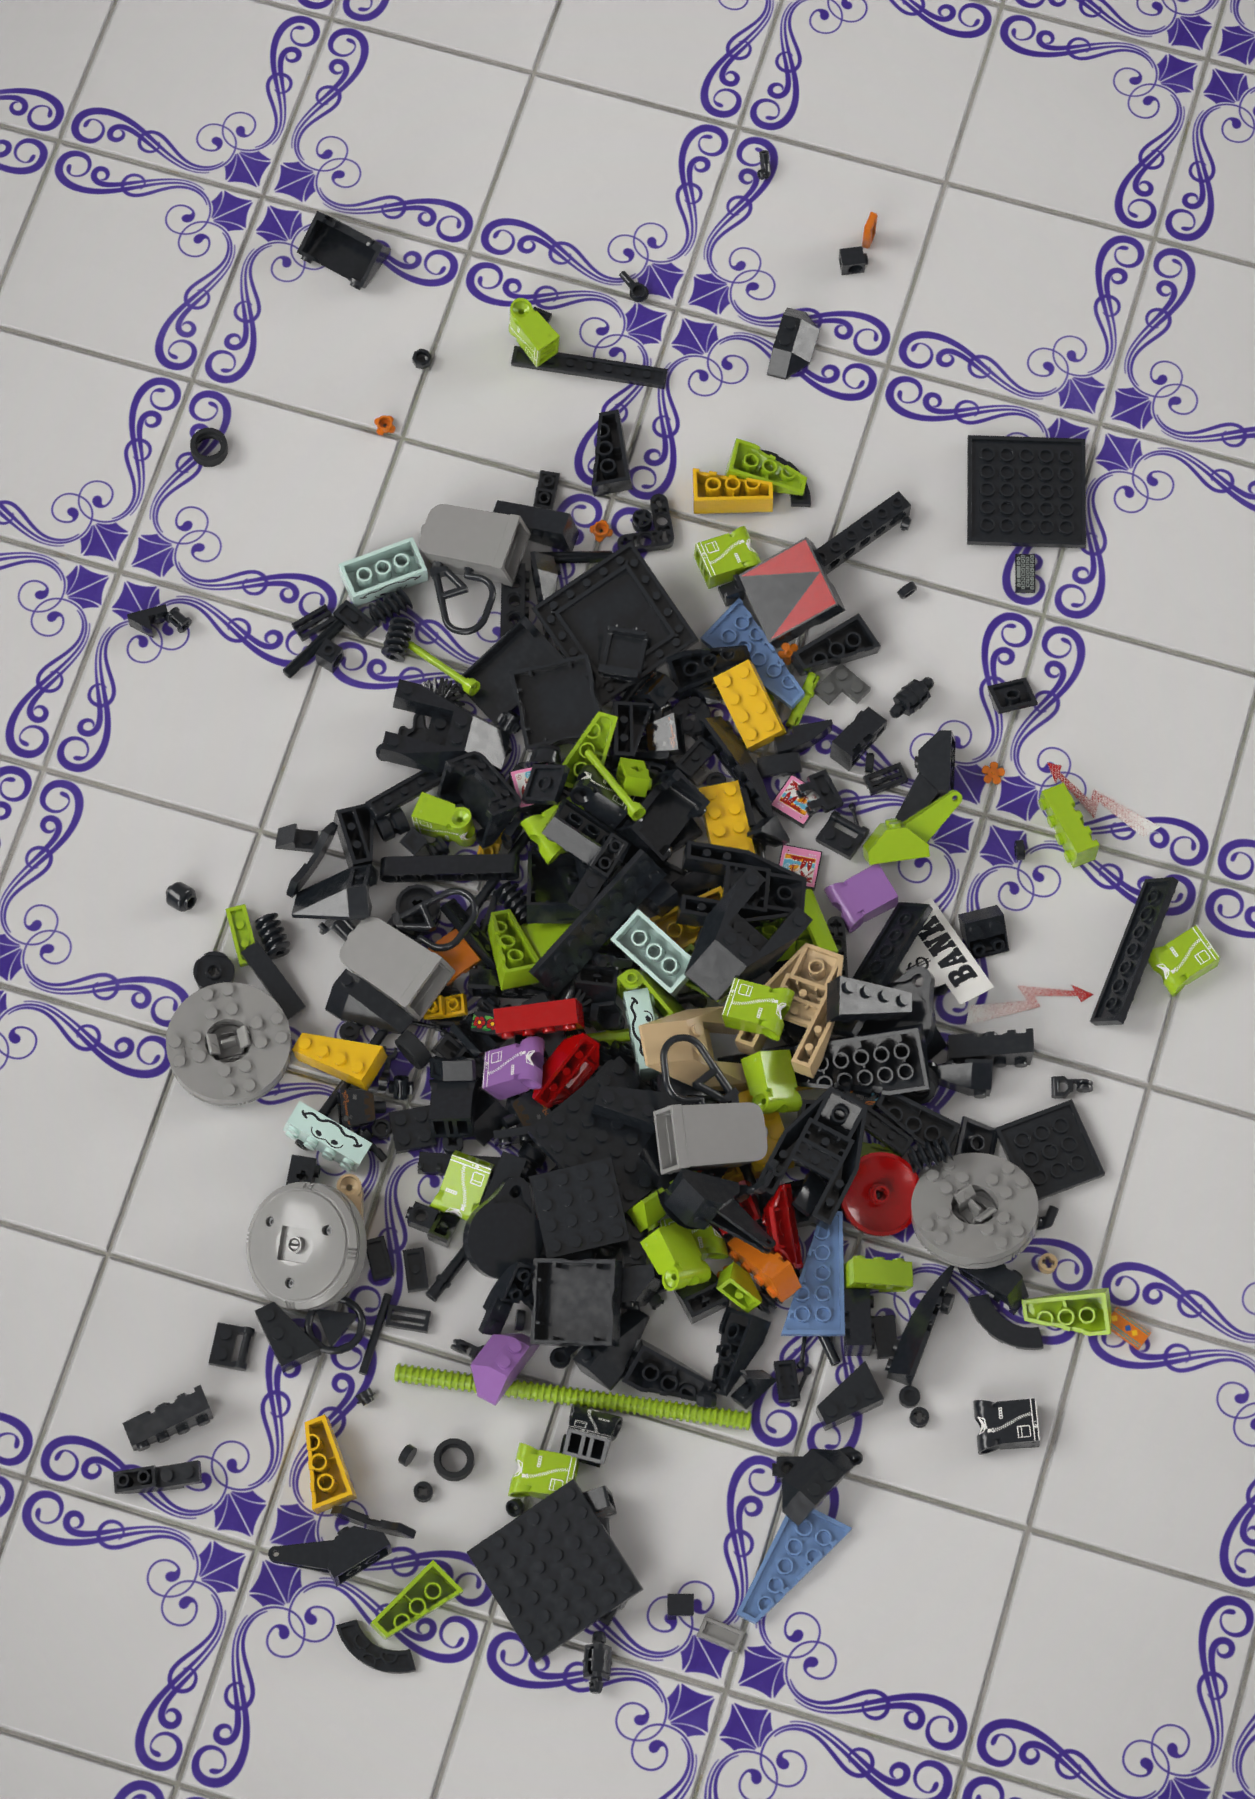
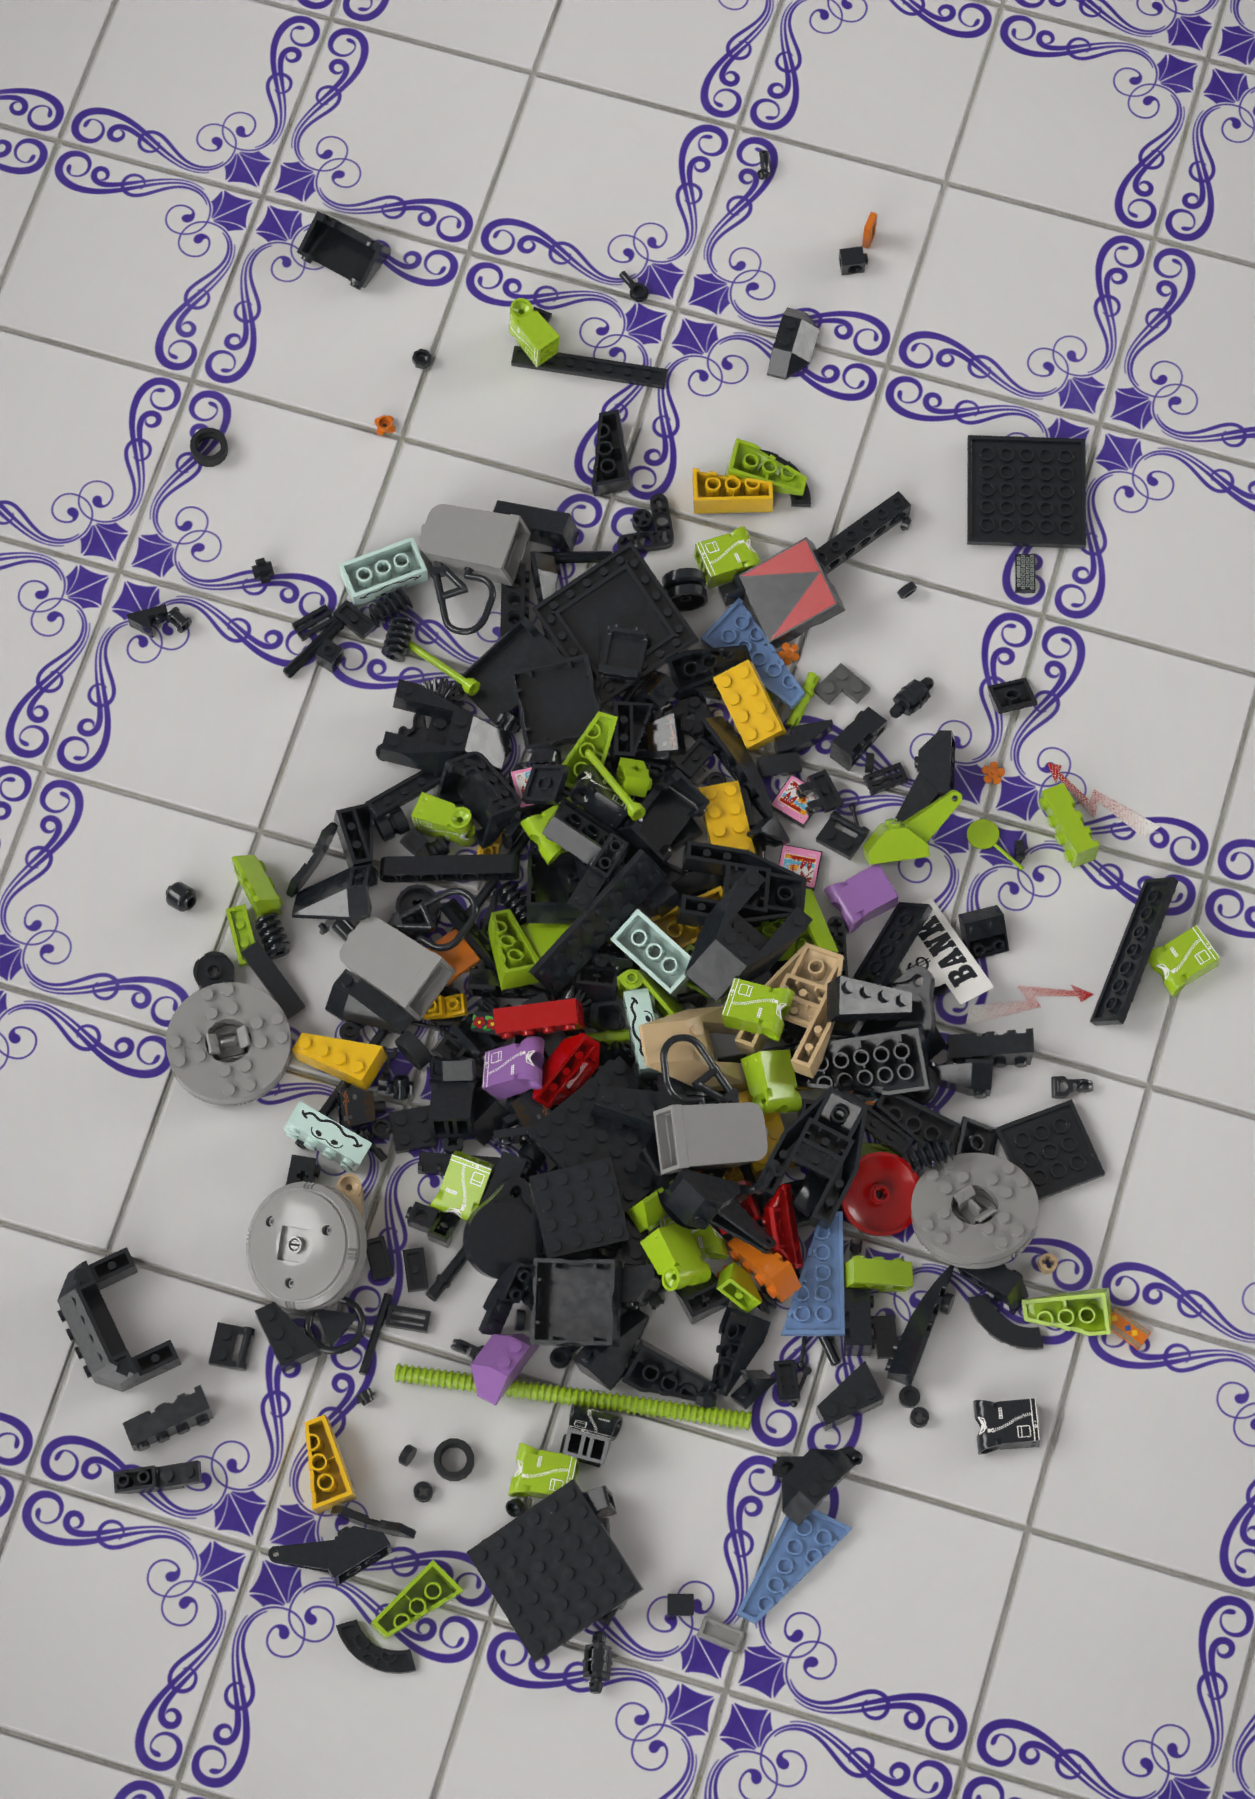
black slope [275,824,318,852] -> none
black slope [533,470,560,510] -> none
orange plate [590,520,613,542] -> none
black wedge [790,613,881,676] -> none
black arm [1036,1205,1059,1230] -> none
none -> black wedge [57,1247,181,1392]
none -> lime wedge [231,855,284,919]
none -> black gear [251,558,274,584]
none -> black wheel [662,568,708,612]
none -> black hand [849,1239,863,1256]
none -> lime piece [967,819,1024,870]

